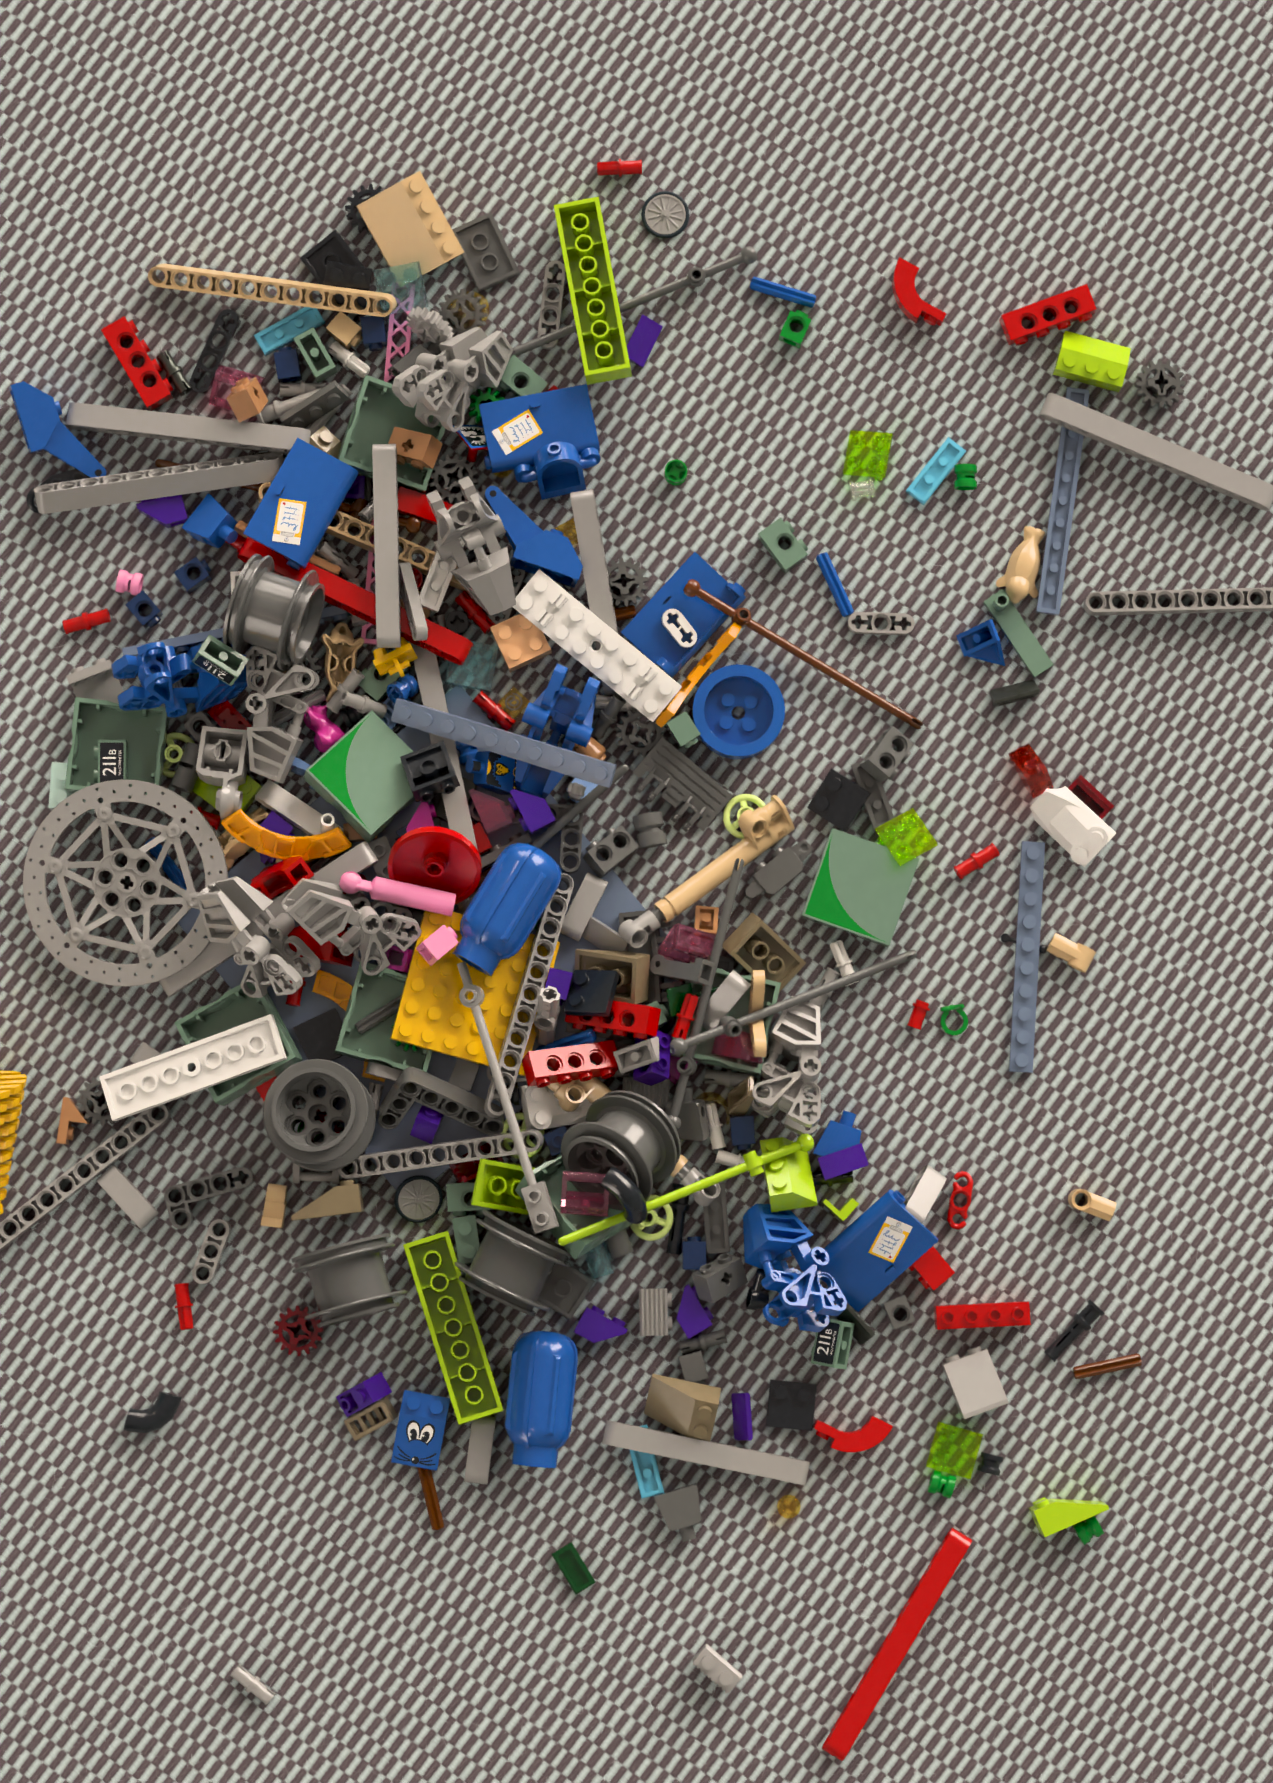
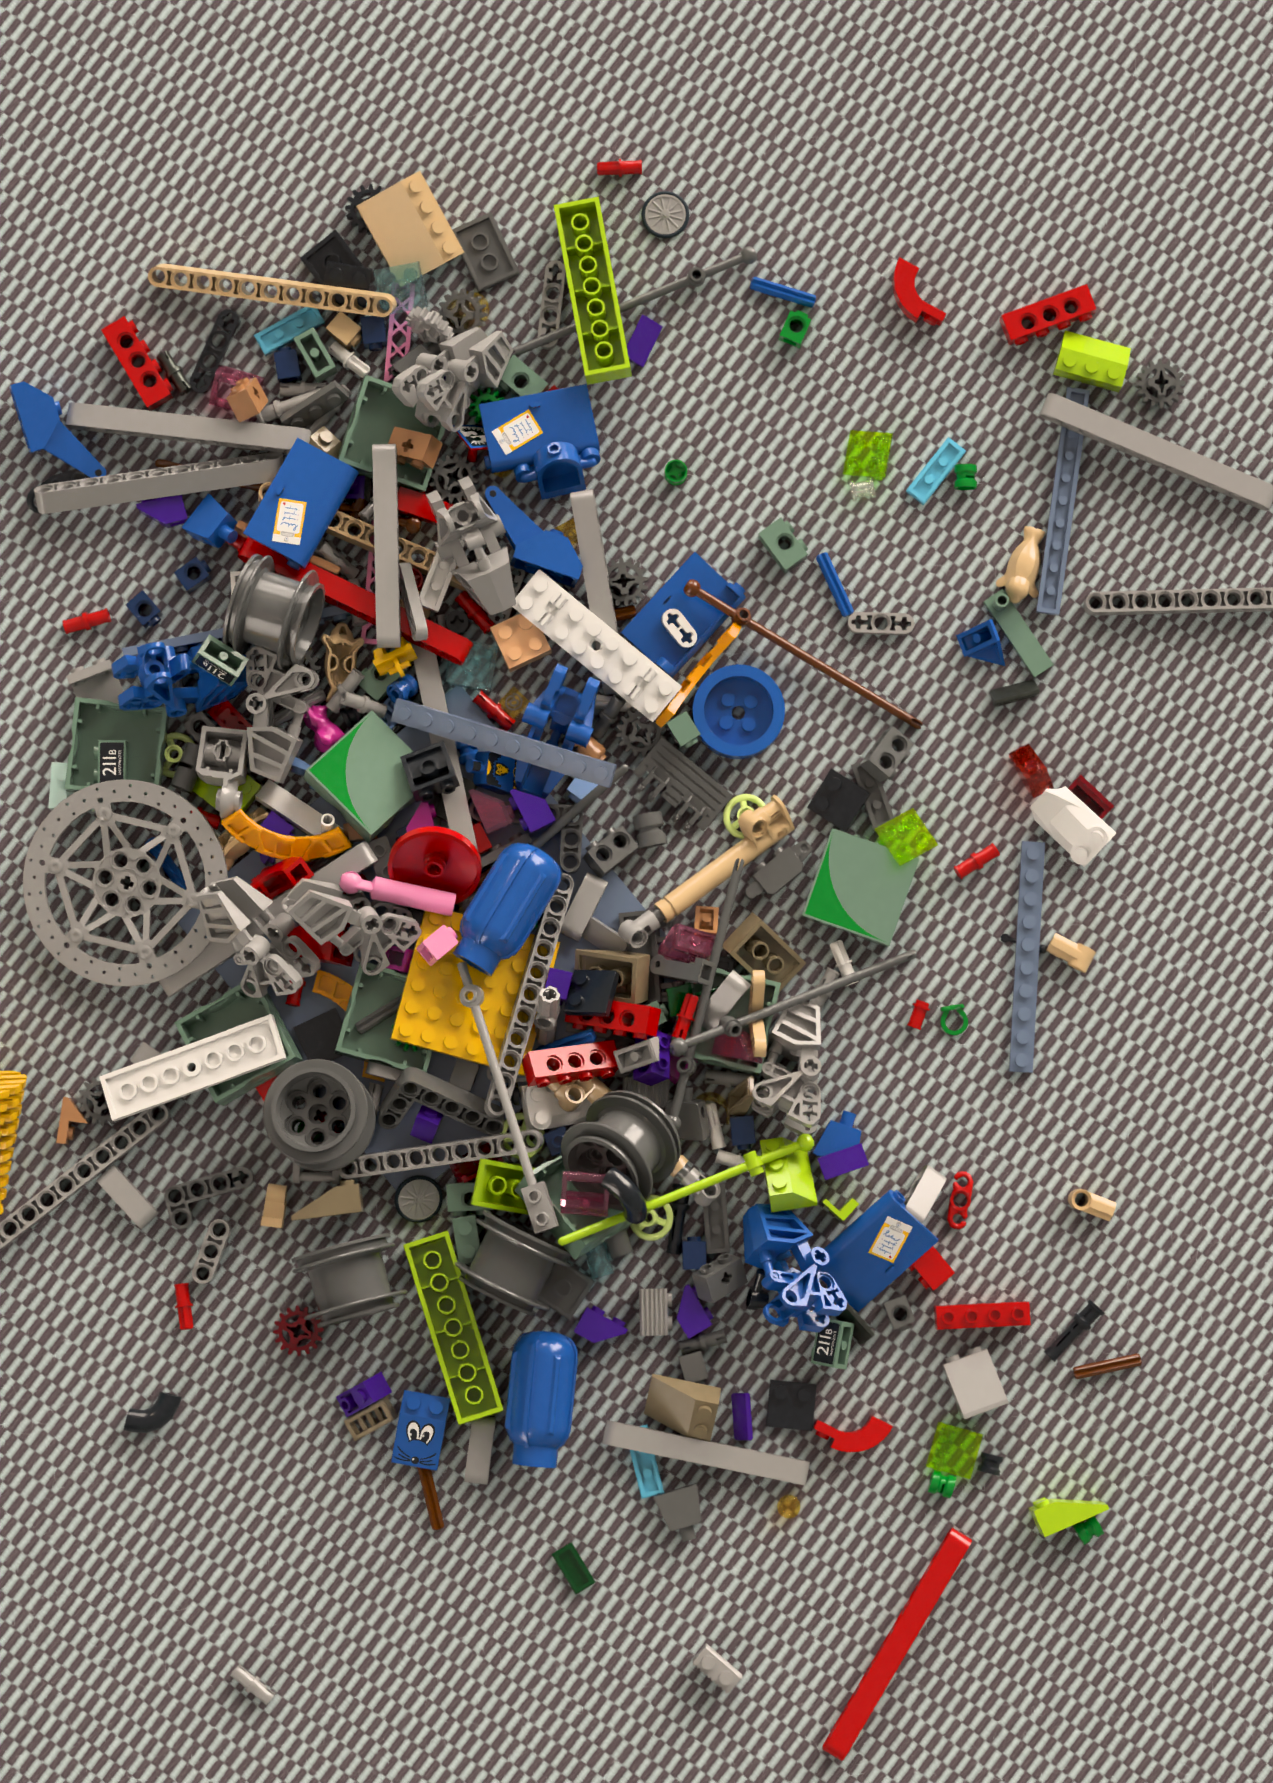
bright pink wheel [116,569,144,596] -> none
light grey bar [567,782,586,801] -> none
black pin [812,1171,853,1187] -> none

